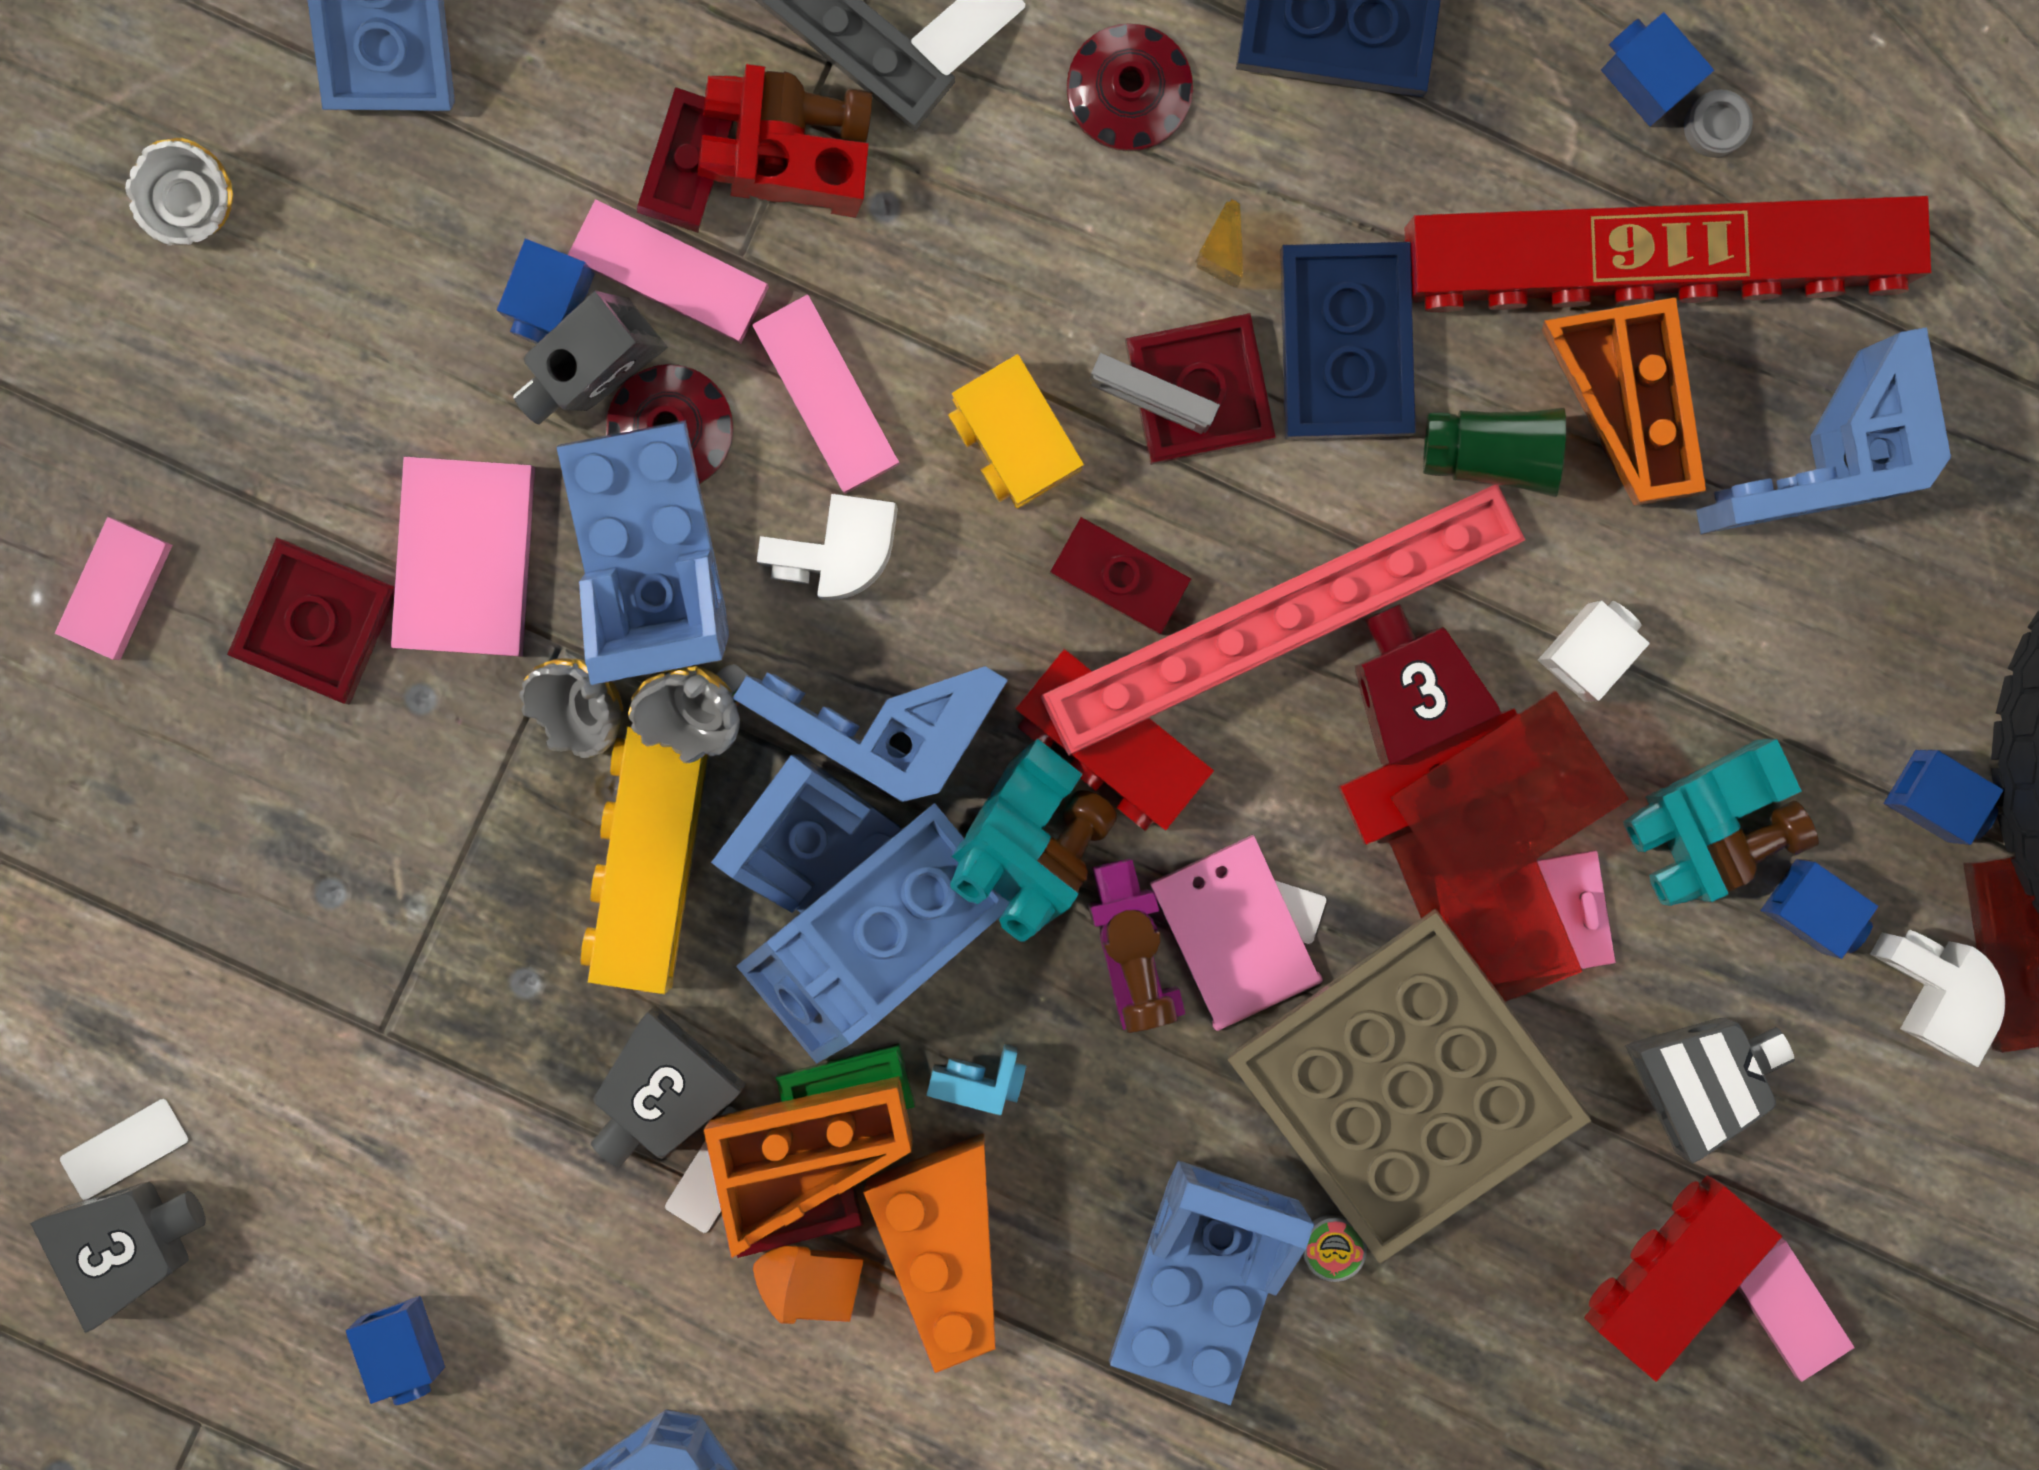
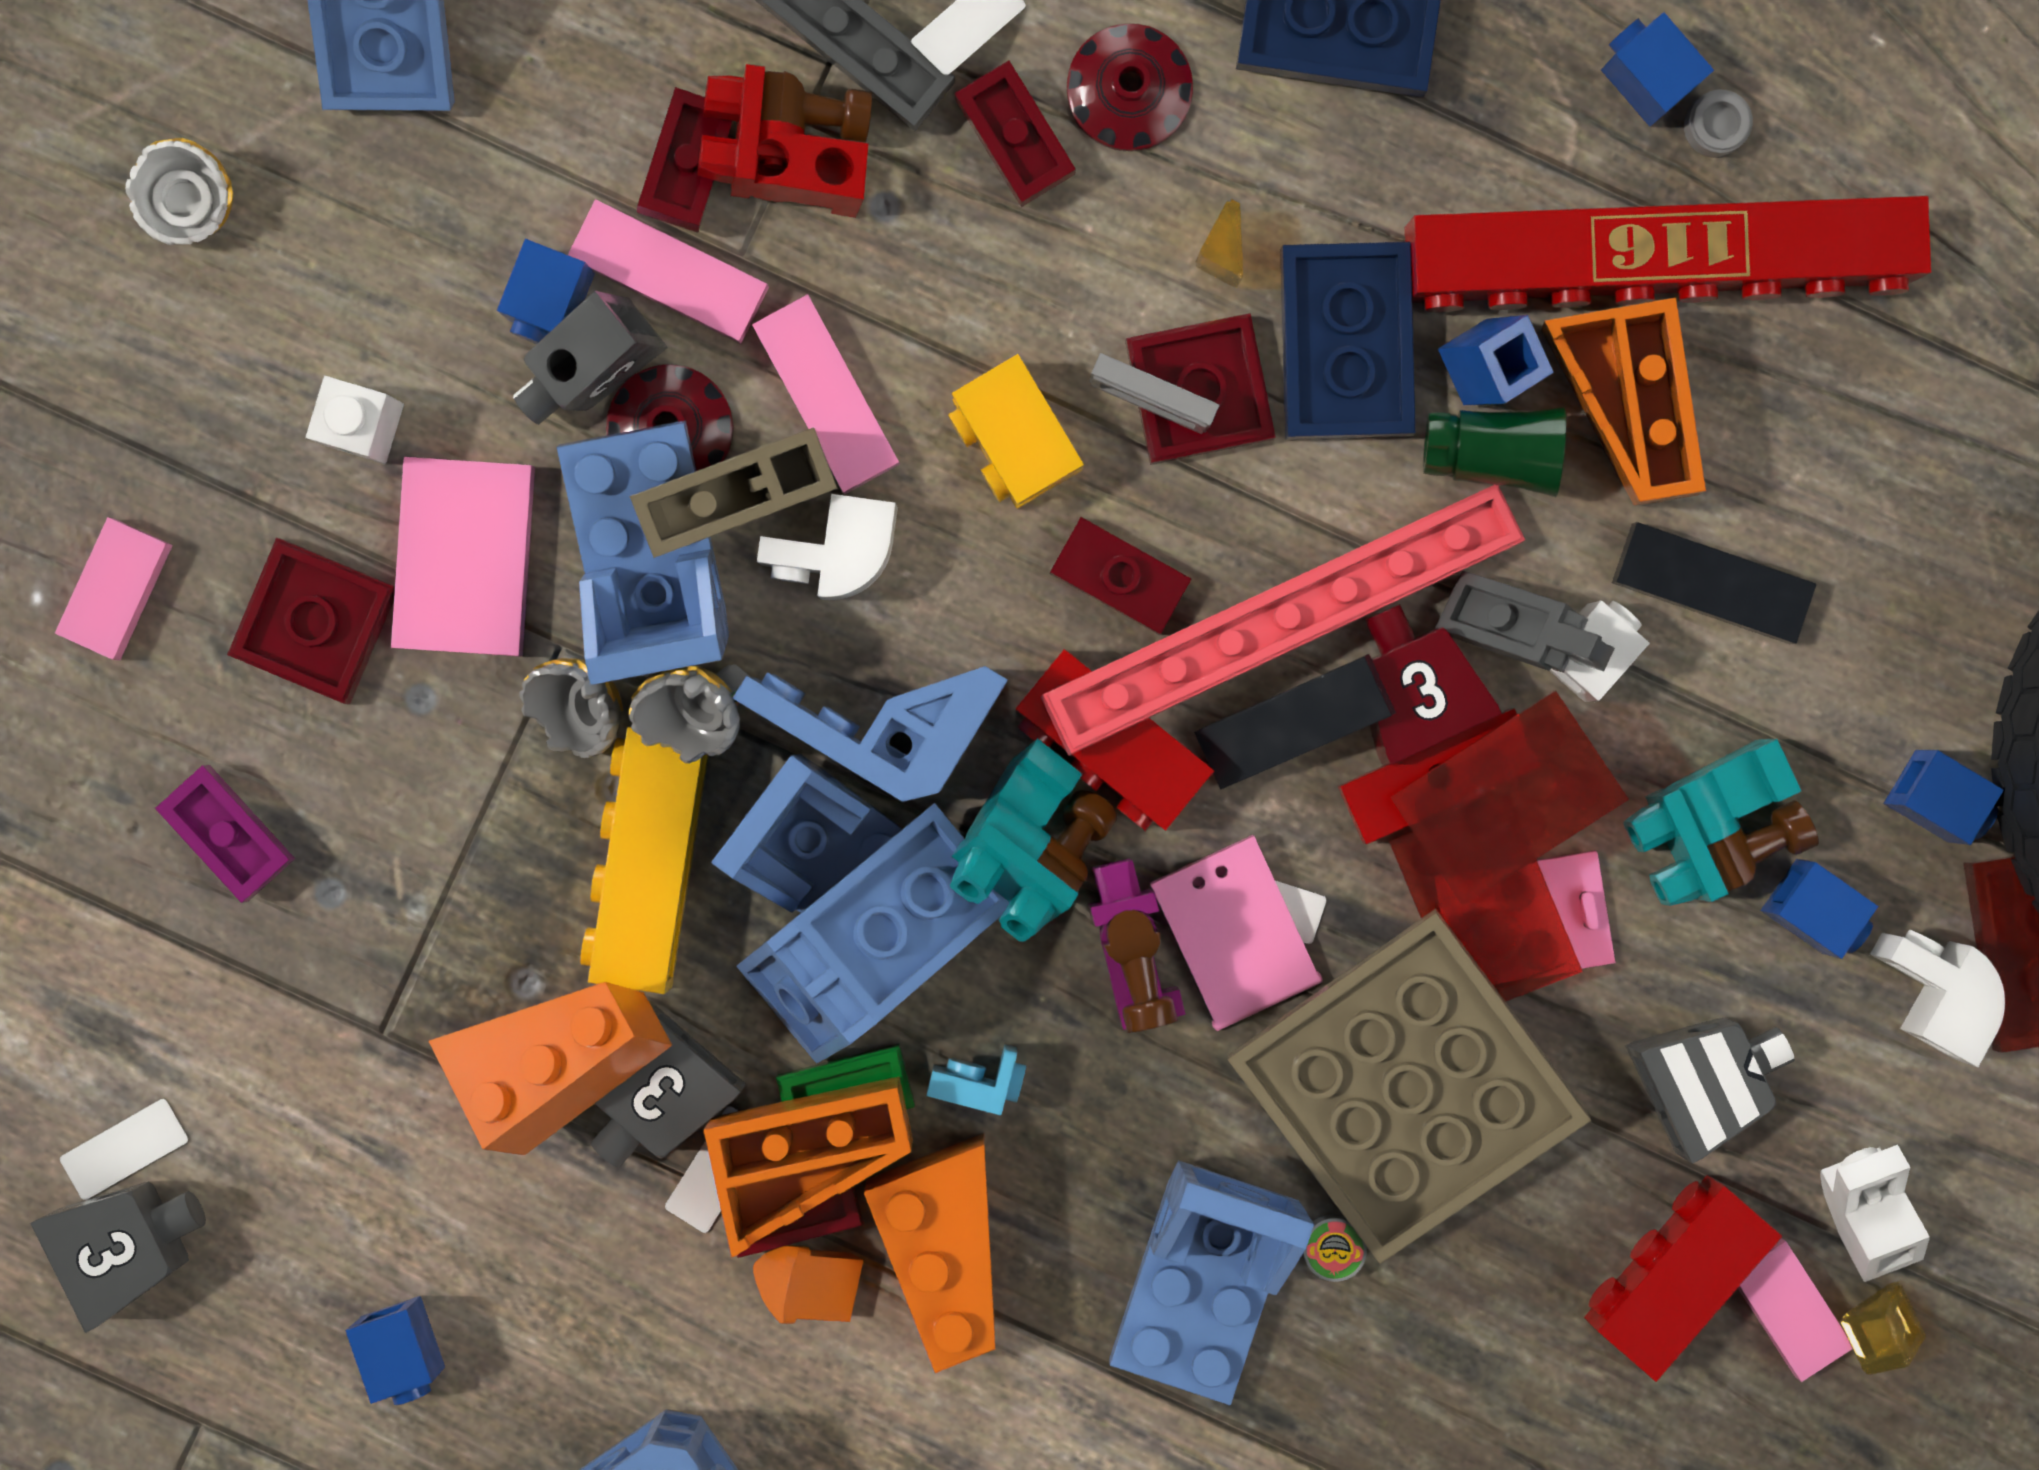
medium blue bracket [1696,327,1951,534] -> none
none -> magenta plate [155,765,296,903]
none -> white brick [305,375,404,464]
none -> orange wedge [429,982,673,1155]
none -> dark tan slope [629,427,837,558]
none -> dark red plate [955,60,1076,207]
none -> black tile [1194,654,1396,790]
none -> dark grey hinge [1435,571,1615,673]
none -> blue brick [1438,315,1554,405]
none -> black tile [1612,522,1817,645]
none -> white brick [1820,1145,1930,1282]
none -> clear yellow slope [1841,1281,1926,1375]

